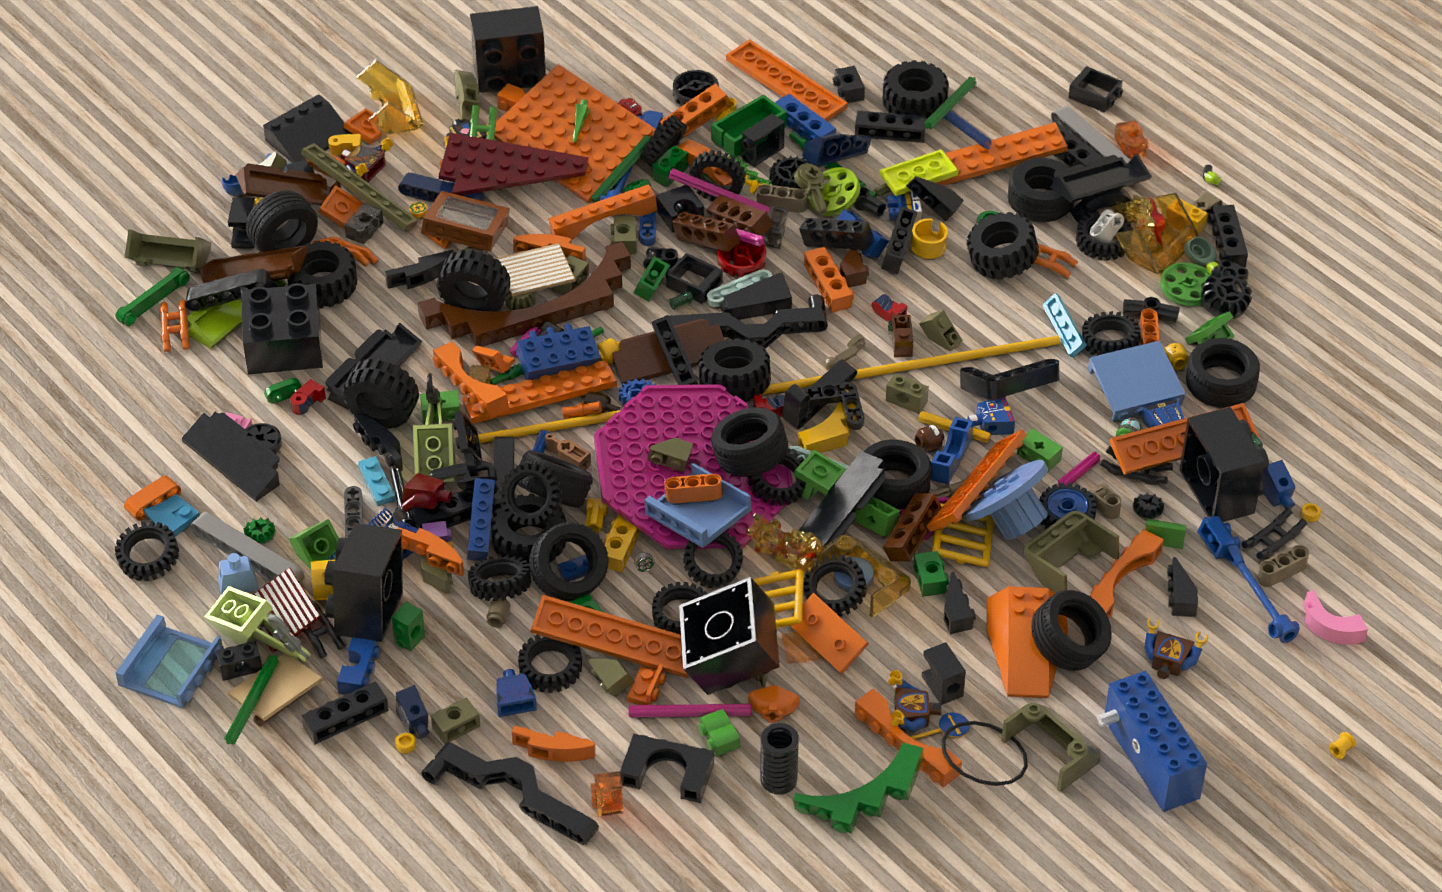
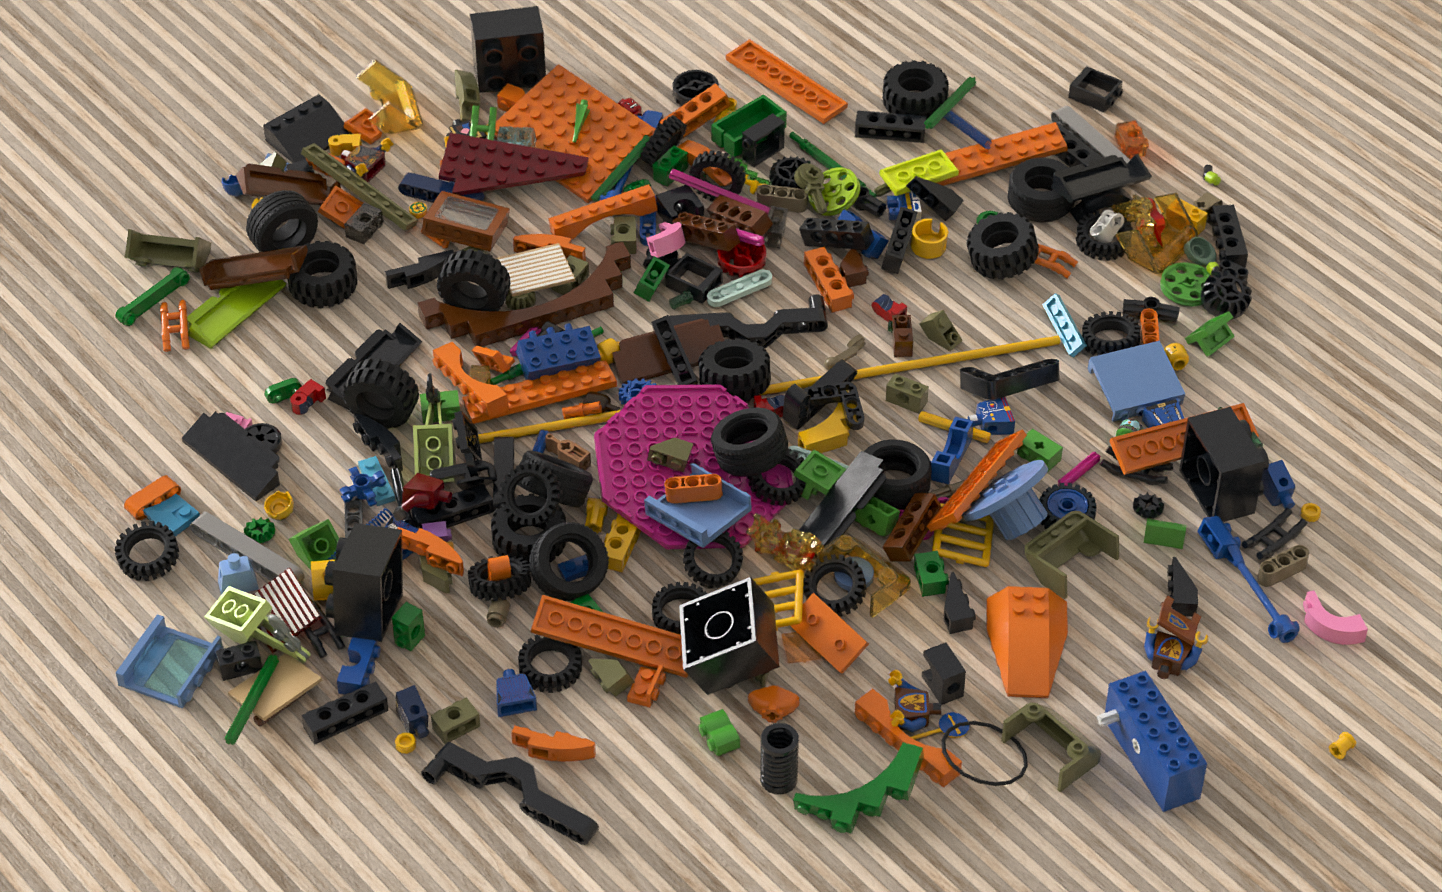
black beam [185,269,278,311] -> none
black piece [228,197,256,249] -> none
black brick [241,283,323,375] -> none
orange piece [312,236,379,267] -> none
blue brick [467,478,495,561] -> none
clear orange brick [591,771,623,817] -> none
black arch [619,734,714,803] -> none
dark pink axle [628,704,751,718] -> none
clear tile [634,552,655,572] -> none
black slope [721,272,792,320] -> none
blue brick [775,94,836,141] -> none
dark blue wedge [802,133,871,167] -> none
black brick [833,66,865,103] -> none
reddish brown head [914,425,944,452] -> none
black tyre [1031,590,1112,671] -> none
dark tan piece [1087,483,1121,519] -> none
orange arch [1090,529,1164,618] -> none
black tyre [1186,338,1260,408] -> none
none -> yellow hair [264,490,294,520]
none -> blue pin [339,466,386,507]
none -> orange beam [488,555,511,581]
none -> clear light blue brick [497,126,537,148]
none -> bright pink arch [646,222,686,258]
none -> dark orange flag [1157,595,1202,645]

